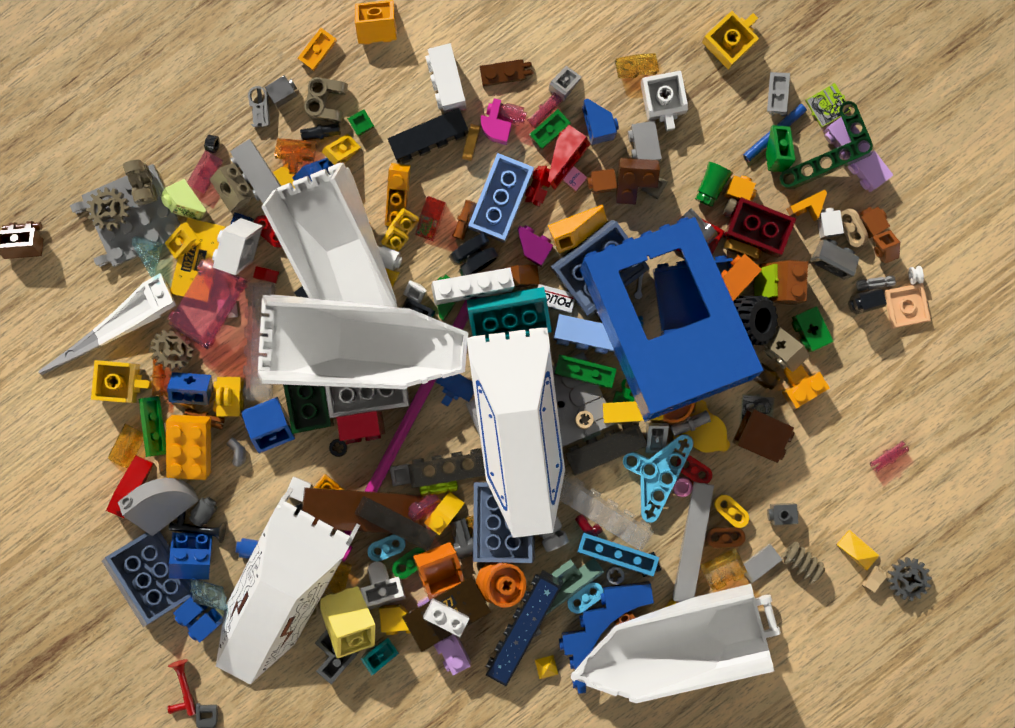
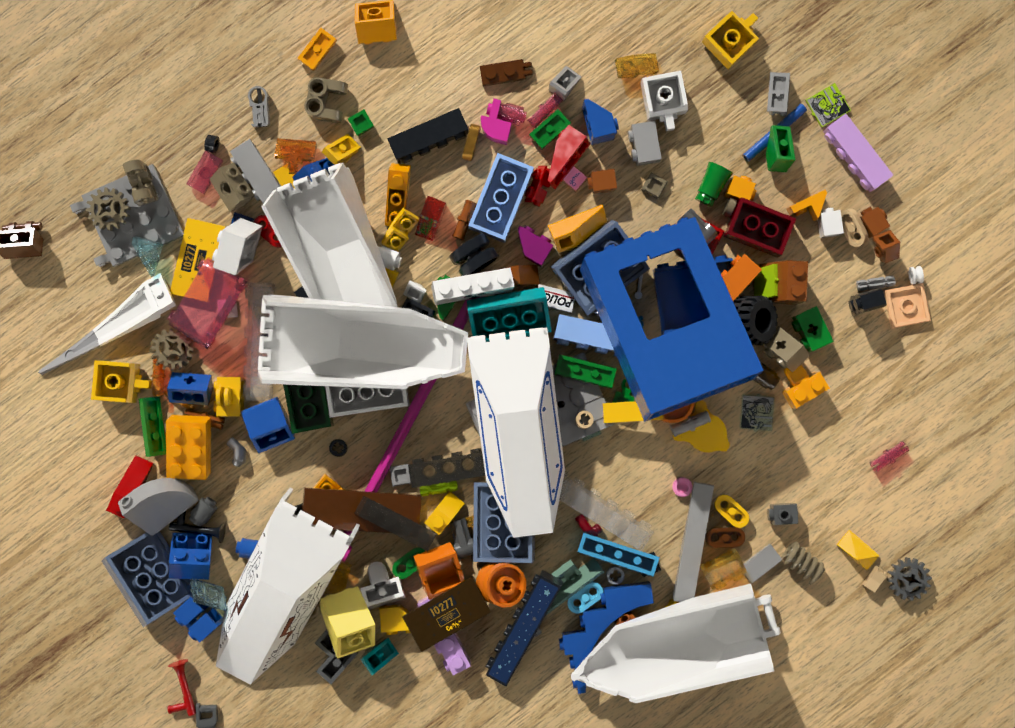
clear yellow slope [108,423,144,468] -> none
yellowish green slope [160,179,206,220] -> none
yellow slope [165,222,200,259] -> none
red piece [253,266,279,284] -> none
flat silver brick [265,75,297,108] -> none
white tile [288,477,312,502] -> none
black pin [300,122,341,142] -> none
dark red brick [336,411,385,444] -> none
medium azure plate [367,534,406,562] -> none
clear pink plate [408,494,441,521] -> none
white brick [423,598,469,637] -> none
white brick [425,43,466,114] -> none
blue hinge [436,374,474,407] -> none
yellow slope [535,655,558,679] -> none
light grey wheel [539,516,569,552] -> none
clear smoke brick [565,422,647,476] -> none
reddish brown brick [616,158,660,205] -> none
medium azure beam [623,434,694,523] -> none
light grey slope [645,423,669,453] -> none
red plate [676,454,713,484] -> none
pearl gold beam [724,238,762,260] -> none
reddish brown slope [732,407,795,463] -> none
dark green beam [779,101,874,190] -> none
dark grey slope [810,239,859,280] -> none

